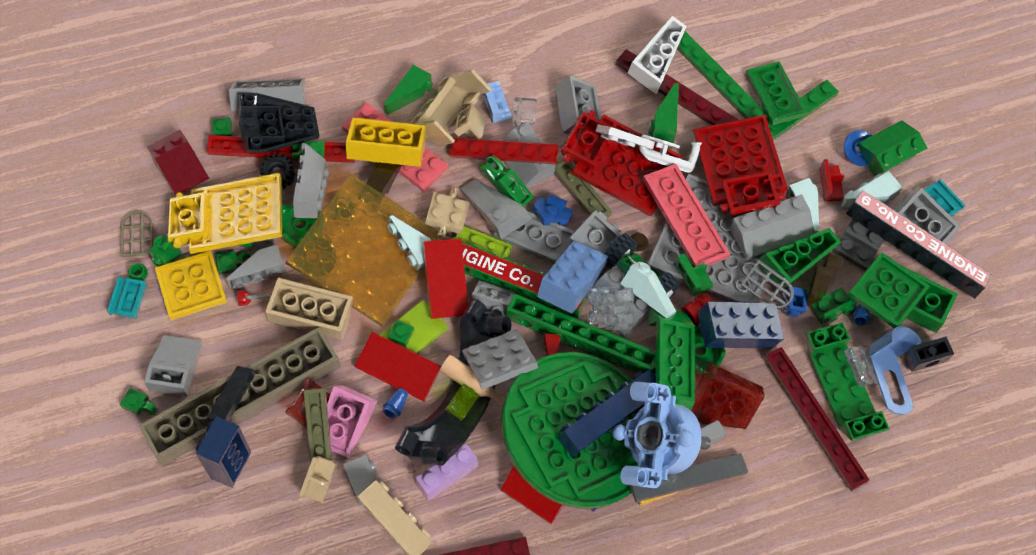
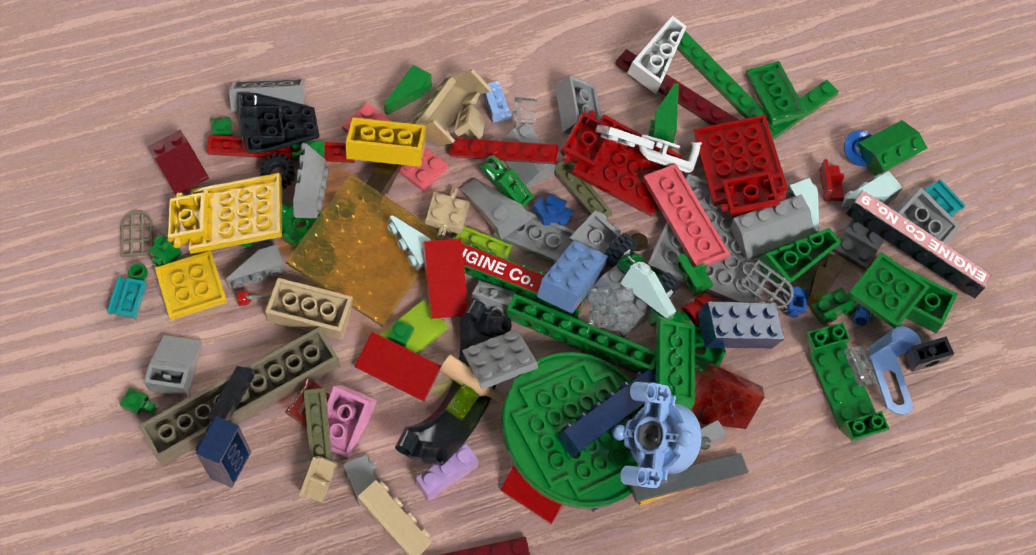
green plate [216,252,250,275] -> none
blue cone [382,388,408,419] -> none
red slope [544,334,560,356] -> none
dark red plate [764,347,870,492] -> none

